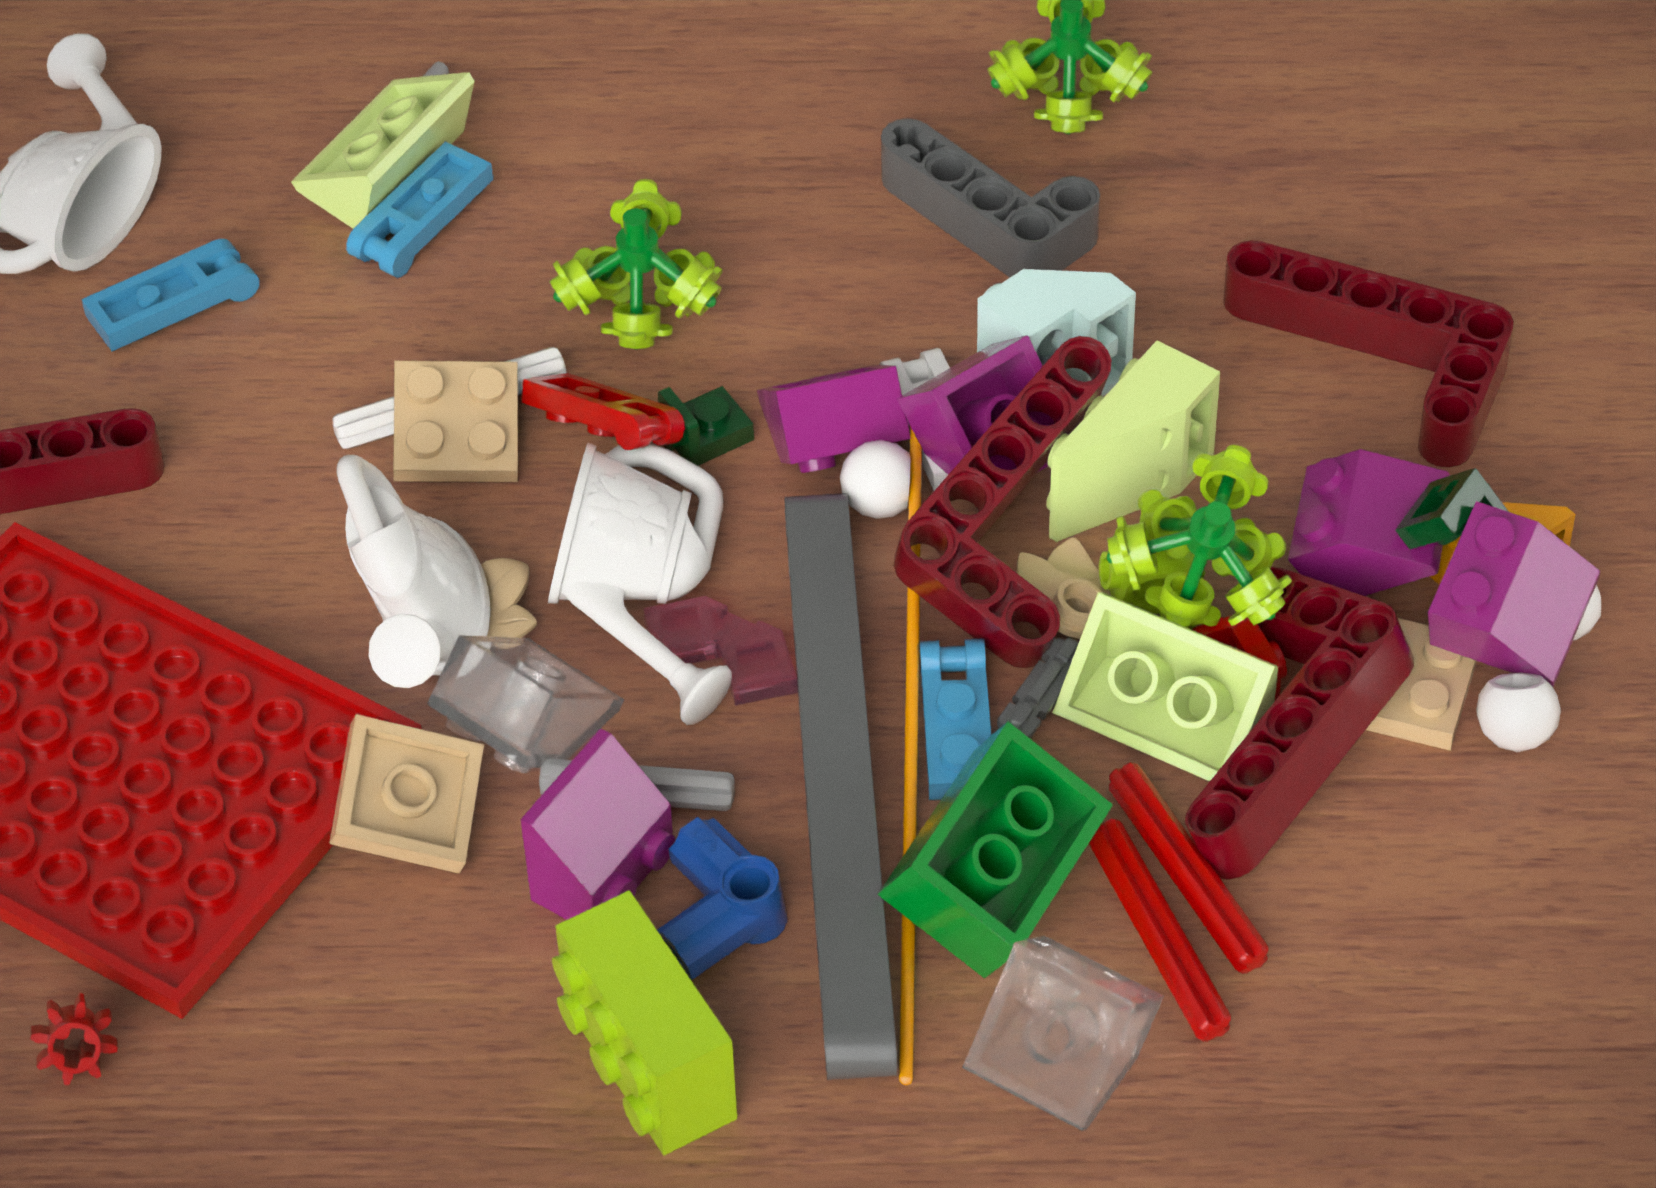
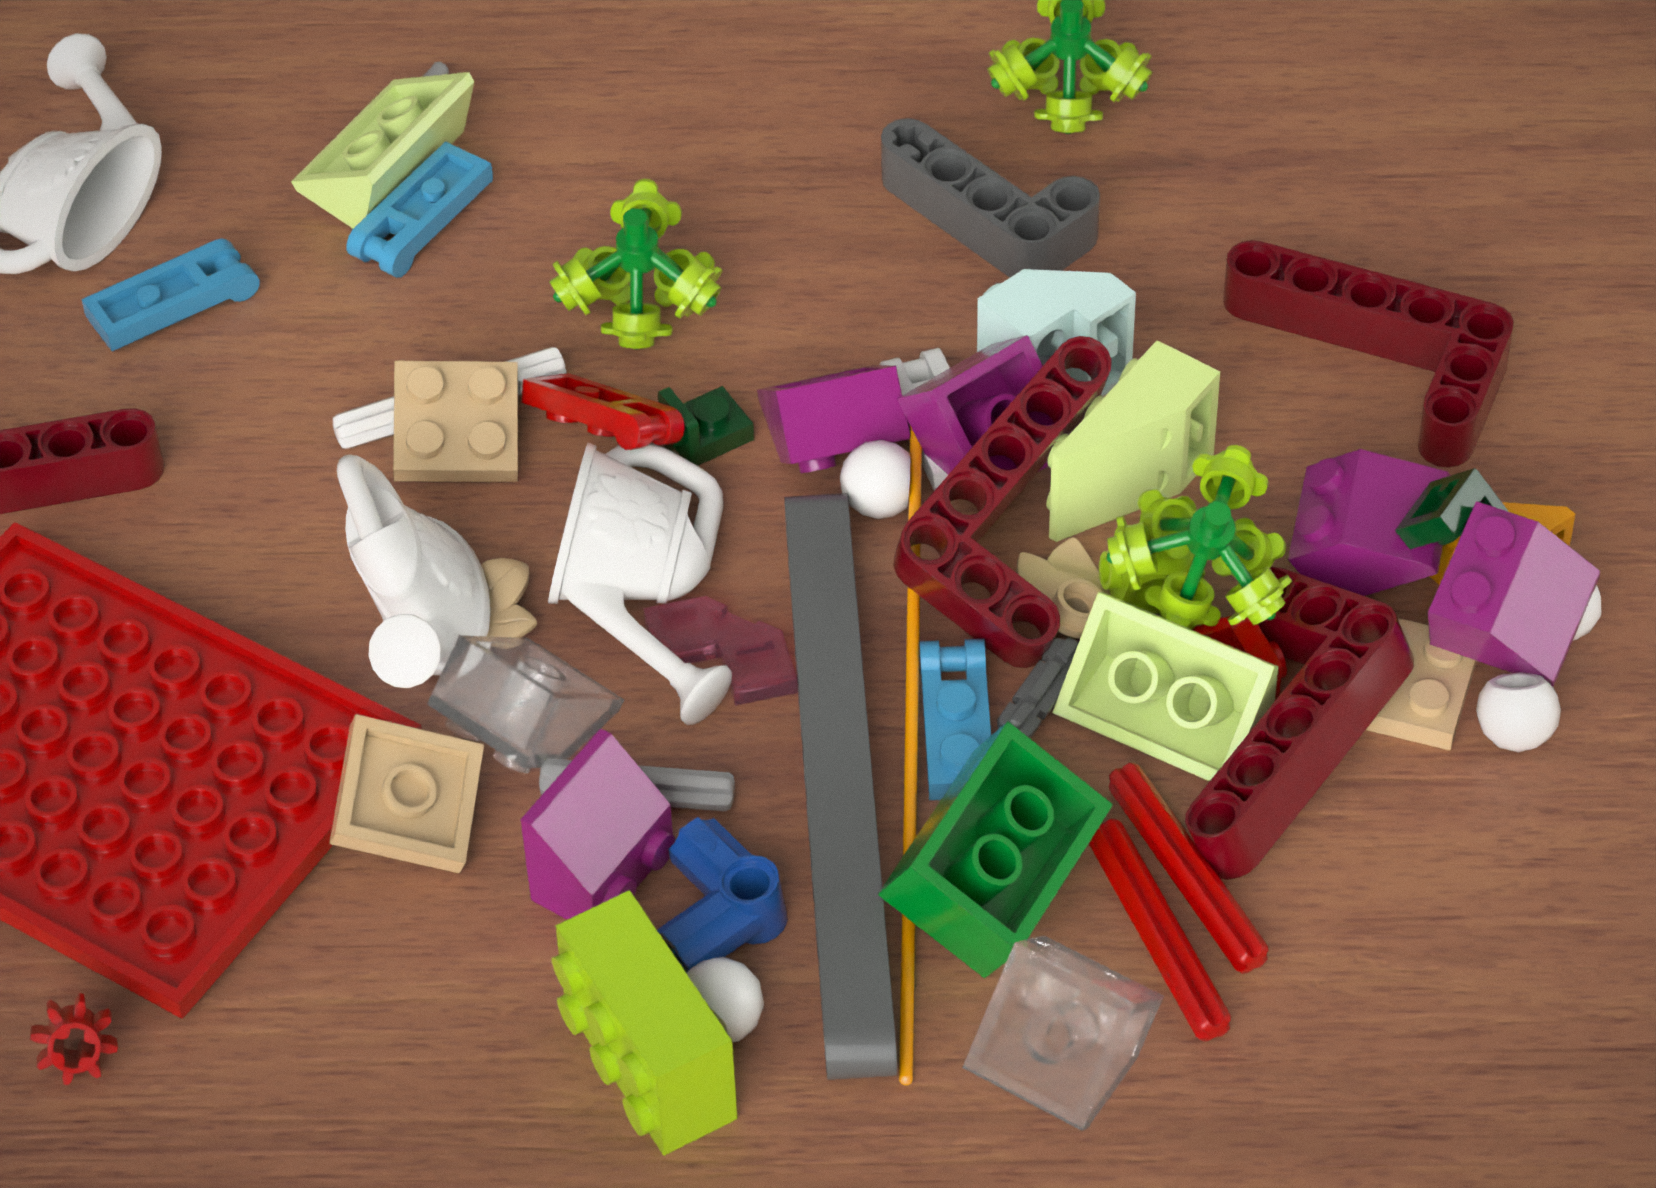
none -> white piece [686,957,764,1043]

